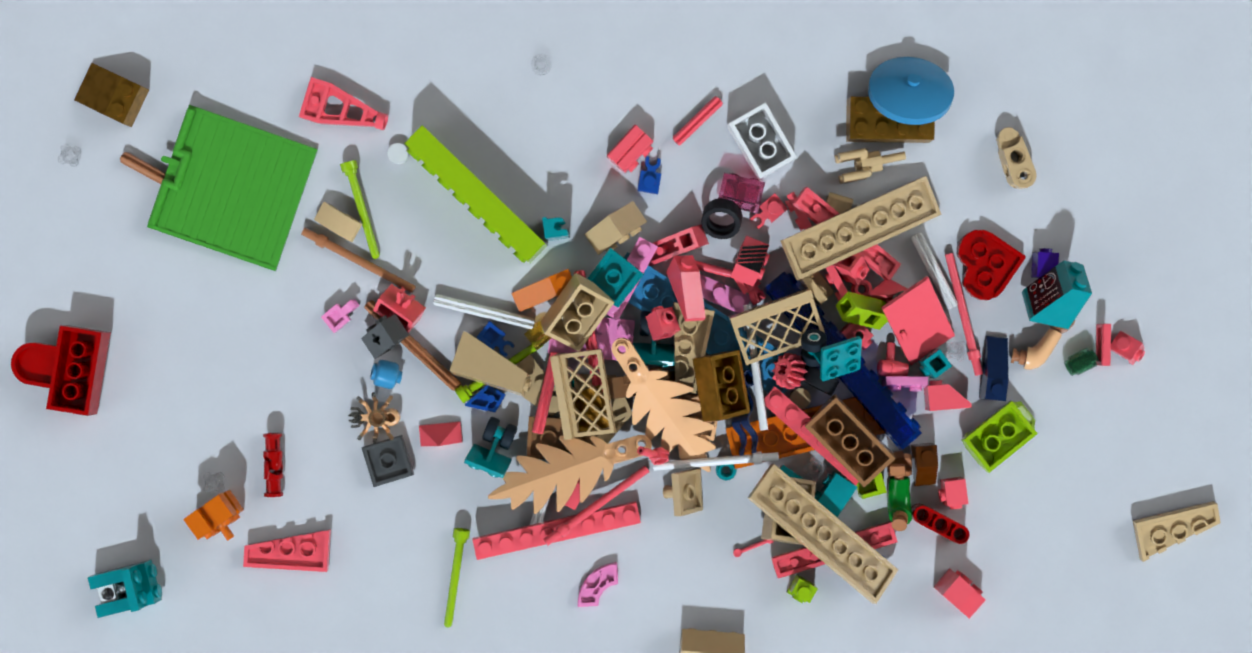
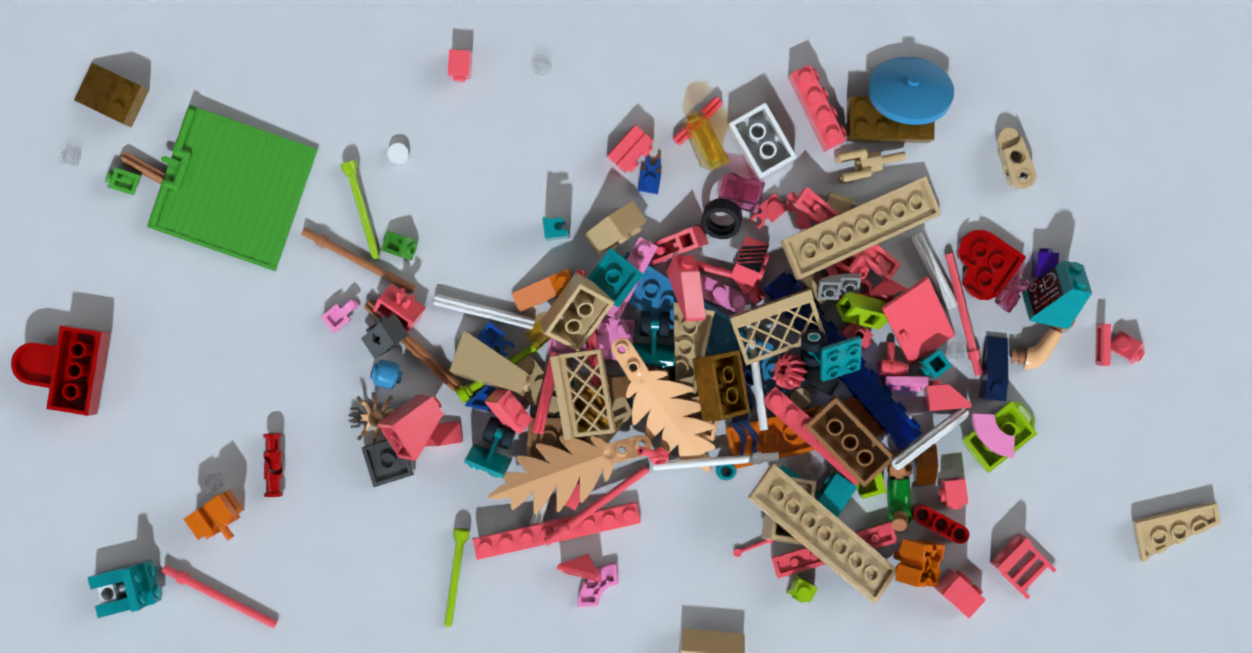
coral wing [243,529,331,572] -> none
coral plate [299,77,388,130] -> none
tan slope [314,202,362,242] -> none
lime brick [404,125,548,264] -> none
coral brick [646,306,681,341] -> none
tan tile [663,469,703,516] -> none
clear green brick [1064,348,1098,376] -> none
none -> bright green bracket [105,167,140,195]
none -> coral bar [162,565,278,628]
none -> coral slope [377,395,444,461]
none -> bright green bracket [381,230,418,260]
none -> coral brick [448,49,472,82]
none -> coral brick [485,389,533,434]
none -> coral slope [557,554,602,583]
none -> clear yellow slope [681,111,730,171]
none -> coral brick [788,64,847,152]
none -> light grey slope [817,273,861,300]
none -> white axle [891,408,969,470]
none -> orange brick [893,539,946,587]
none -> bright pink tile [972,414,1015,458]
none -> coral plate [990,534,1057,599]
none -> clear pink plate [994,275,1030,313]

